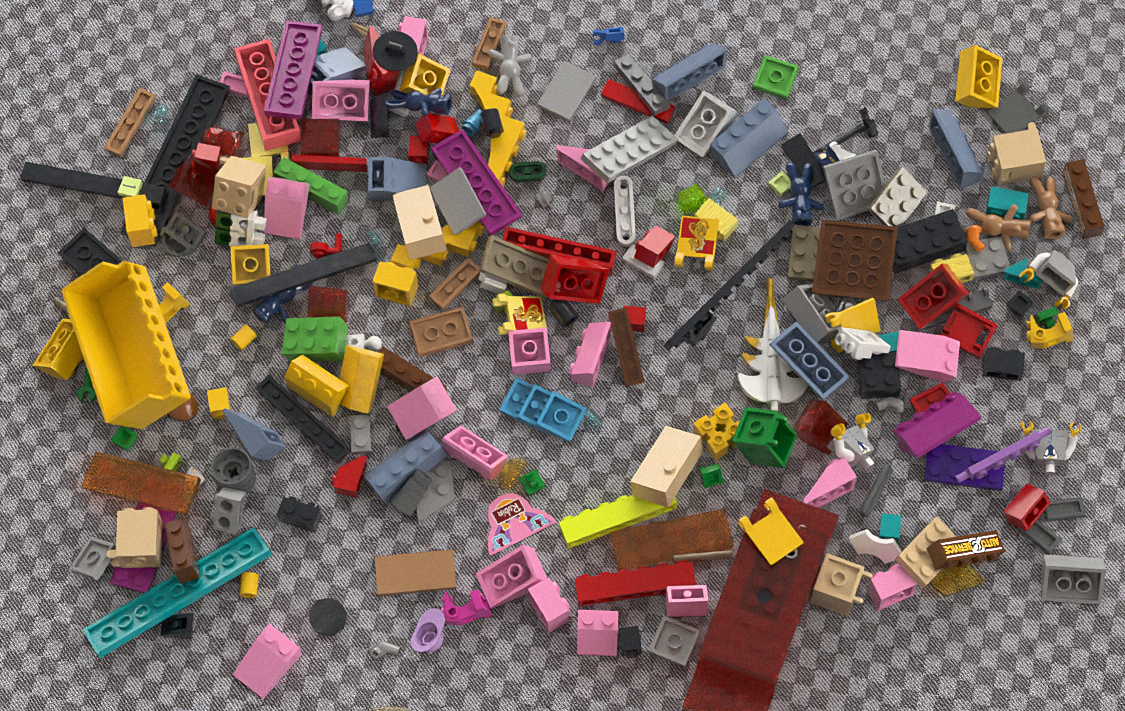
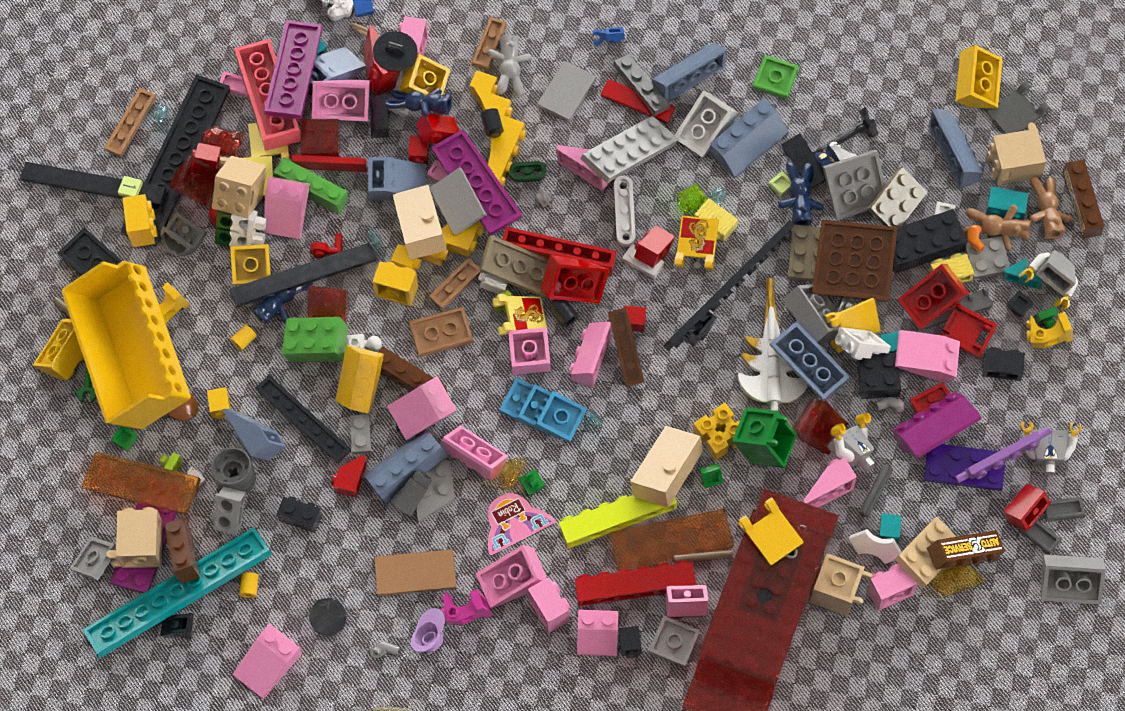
yellow slope [284,355,349,417] -> none
dark azure cone [461,110,483,137] -> none

